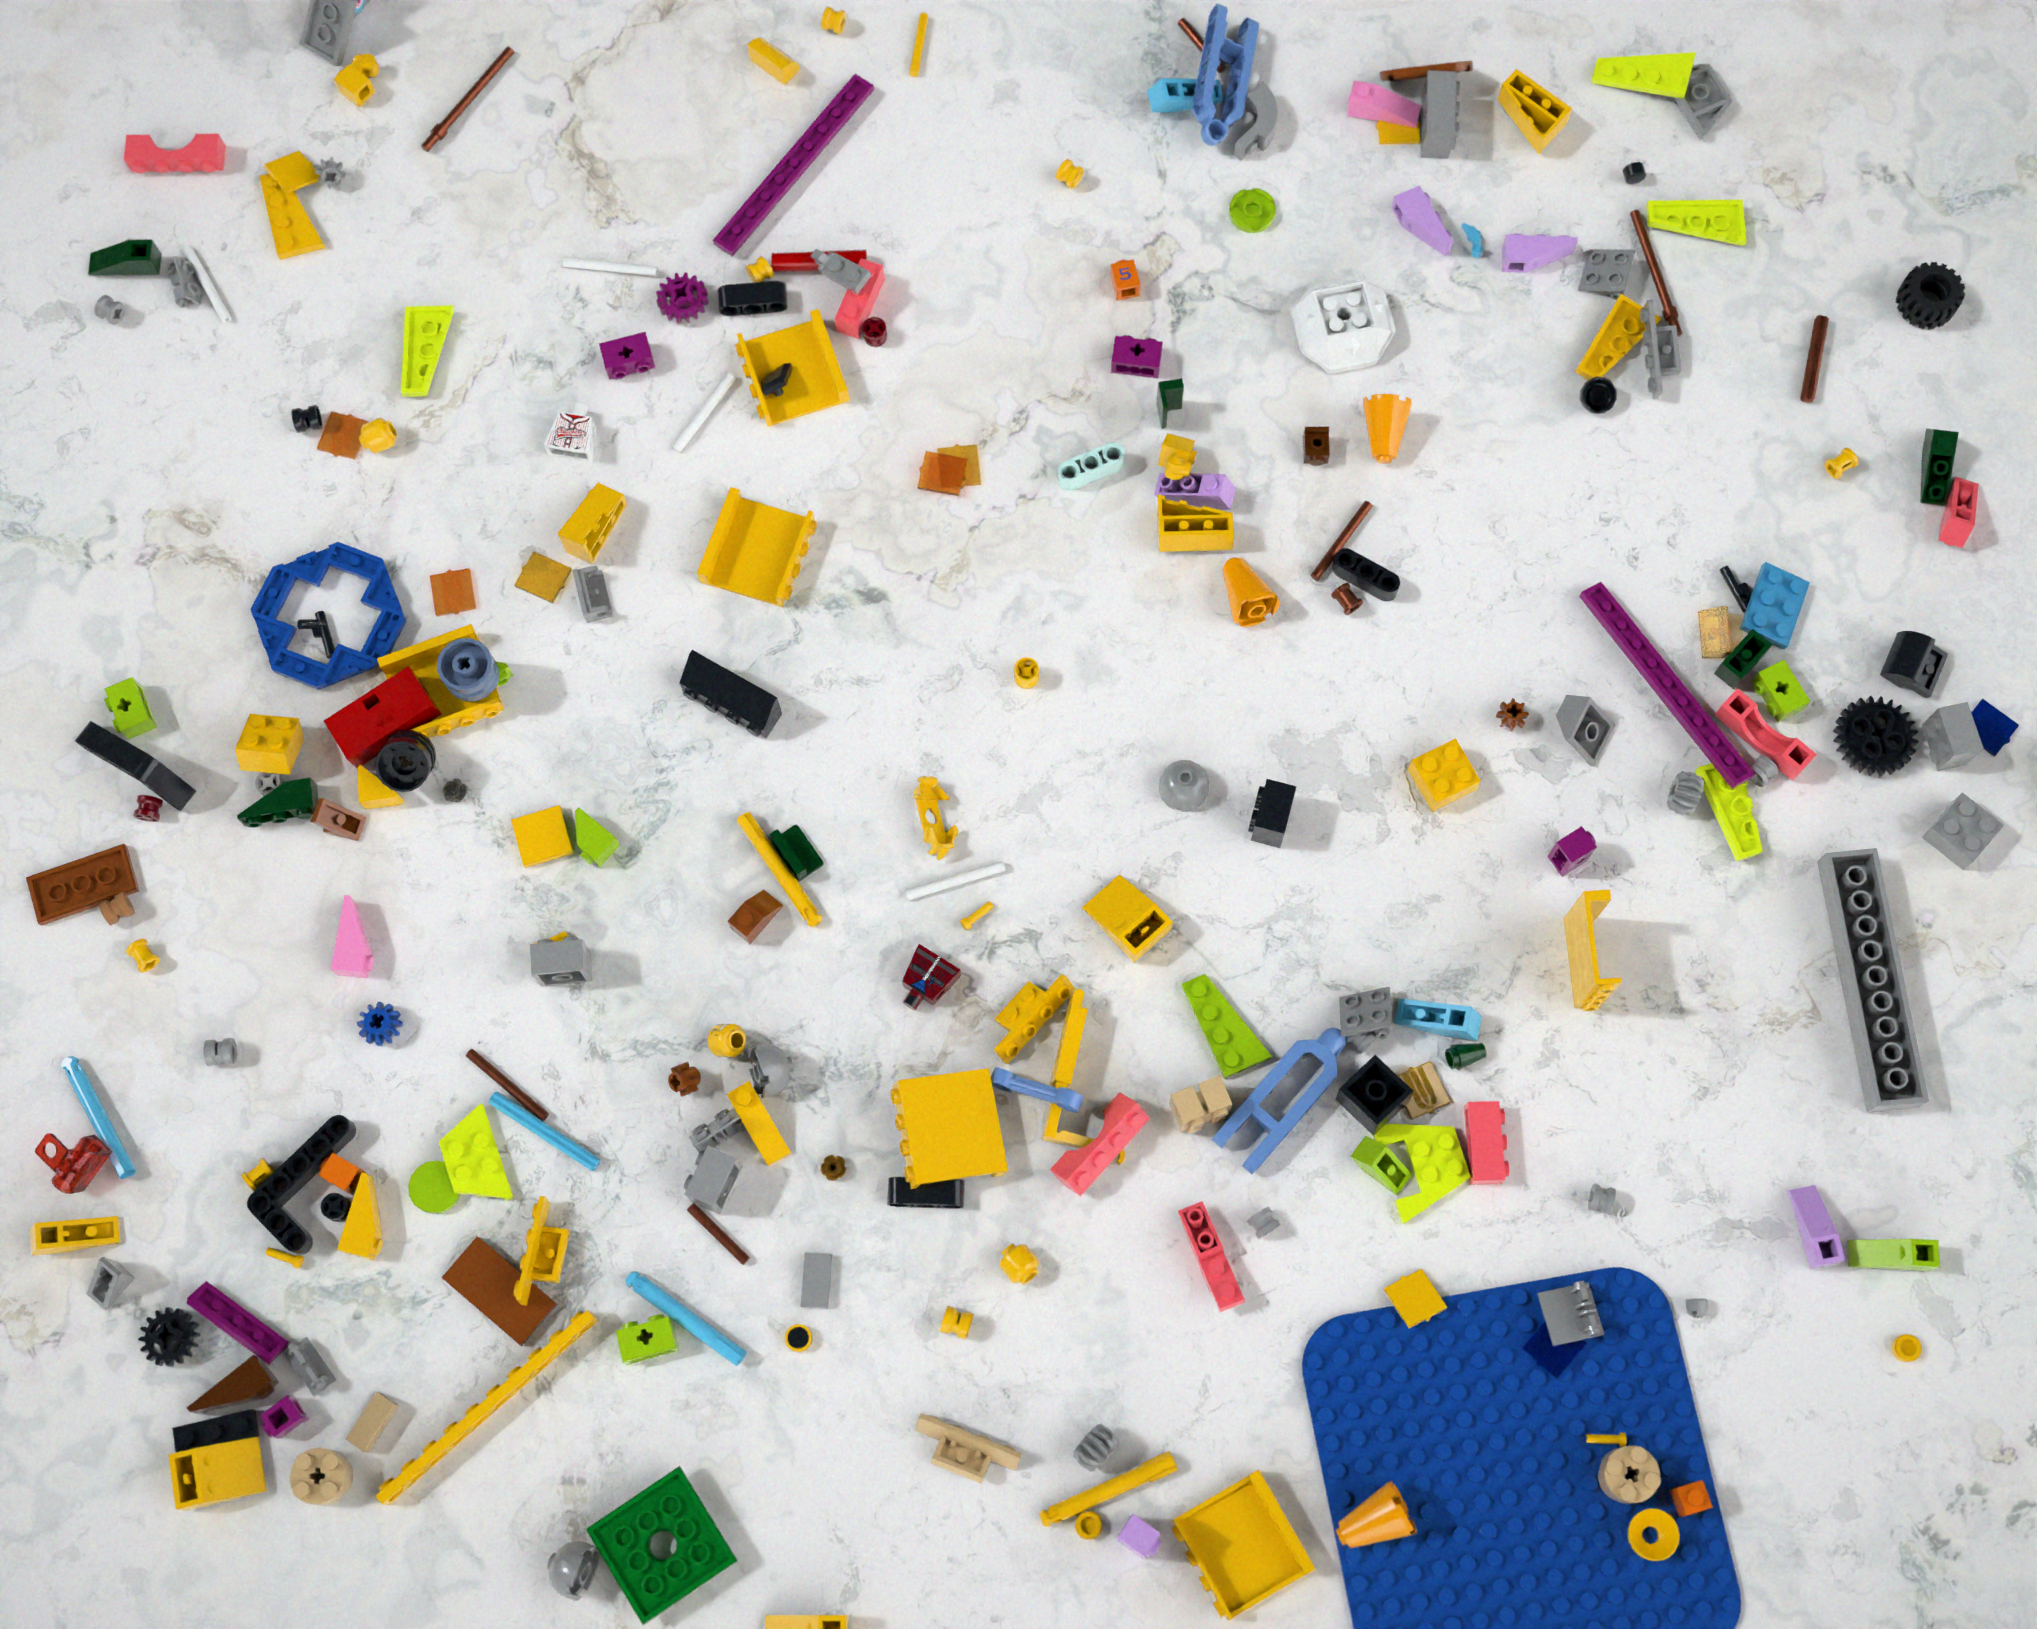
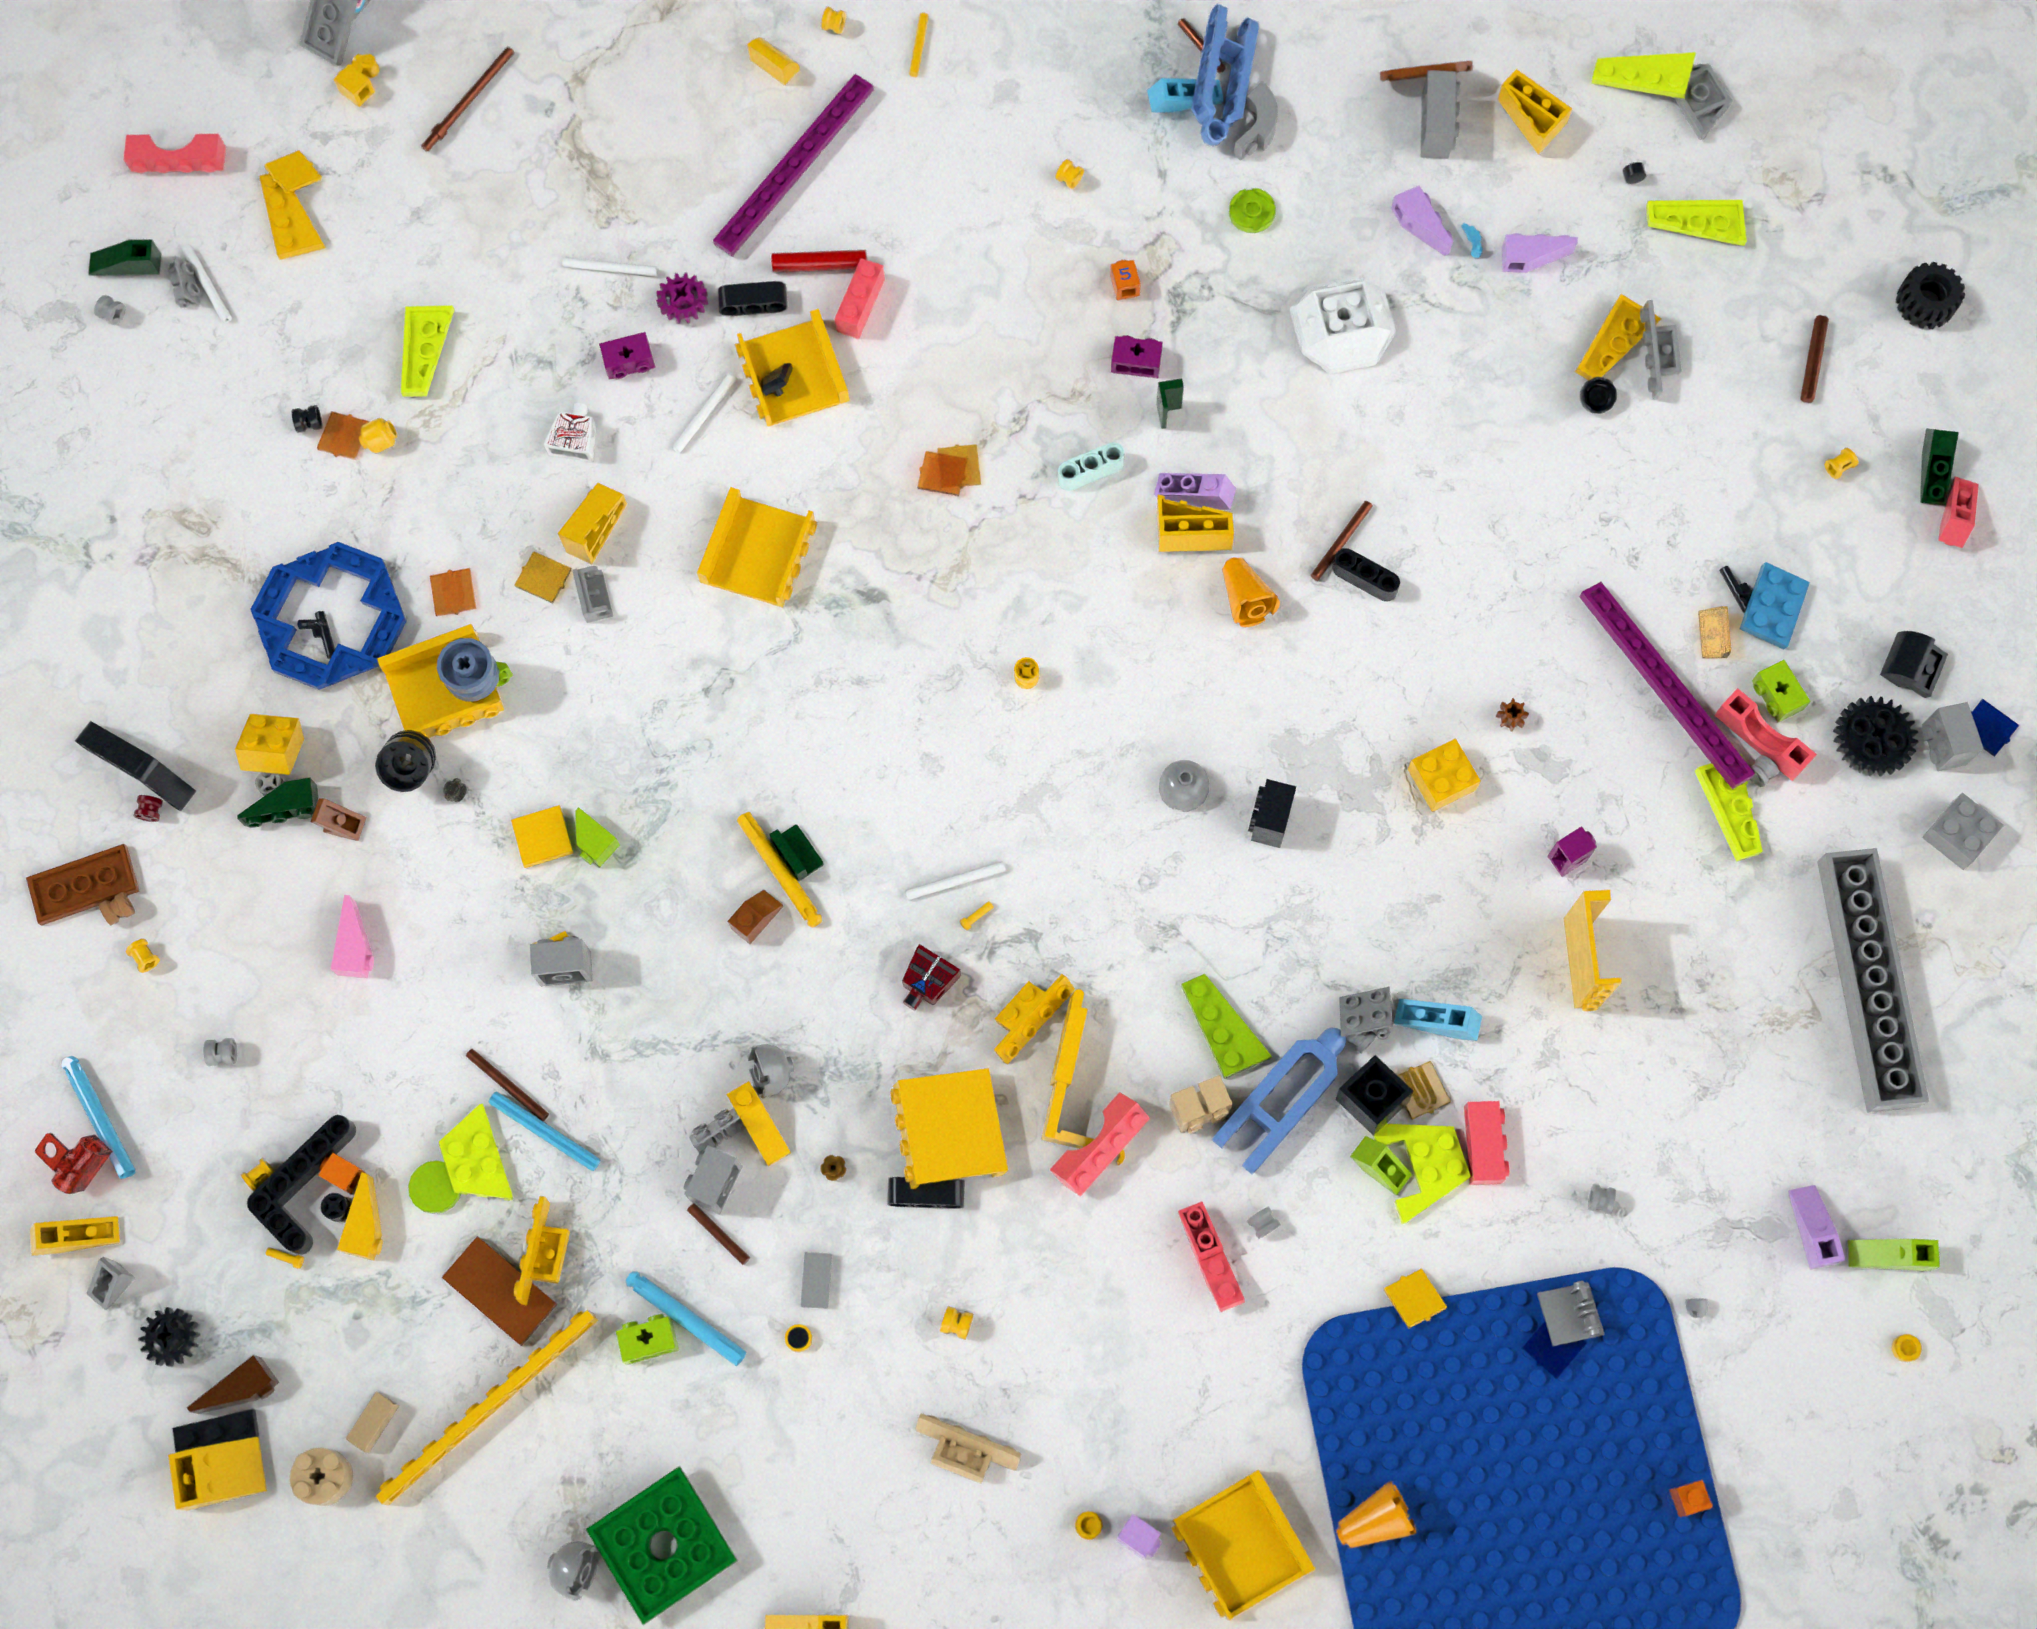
lime brick [104,677,157,739] -> none
magenta plate [186,1281,288,1365] -> none
magenta brick [260,1395,309,1439] -> none
light grey hinge [284,1337,337,1397] -> none
light grey gear [315,157,345,188] -> none
red brick [324,666,442,768] -> none
yellow slope [357,765,404,810] -> none
blue gear [357,1002,403,1046] -> none
dark orange gear [668,1062,701,1096] -> none
black slope [679,650,782,738] -> none
yellow head [707,1024,746,1057] -> none
yellow wheel [745,256,774,283] -> none
light grey hinge [811,249,872,294] -> none
dark red wheel [862,317,887,347] -> none
yellow piece [913,776,958,860] -> none
medium blue piece [991,1067,1084,1113] -> none
yellow head [999,1244,1039,1285] -> none
yellow piece [1039,1451,1178,1527] -> none
light grey gear [1073,1424,1118,1472] -> none
yellow slope [1082,874,1173,963] -> none
yellow brick [1158,433,1197,480] -> none
reddish brown brick [1303,427,1330,466] -> none
copper bush [1331,582,1363,615] -> none
bright pink slope [1348,81,1421,128] -> none
light orange cone [1363,394,1412,464] -> none
yellow piece [1376,118,1421,145] -> none
dark green cone [1445,1043,1486,1070] -> none
light grey slope [1556,695,1615,766] -> none
light grey hinge [1578,249,1635,300] -> none
yellow piece [1586,1433,1627,1447] -> none
tan brick [1598,1446,1661,1504] -> none
yellow piece [1627,1509,1679,1561] -> none
copper bar [1630,210,1682,336] -> none
light grey gear [1667,771,1704,816] -> none
dark green brick [1714,629,1772,689] -> none

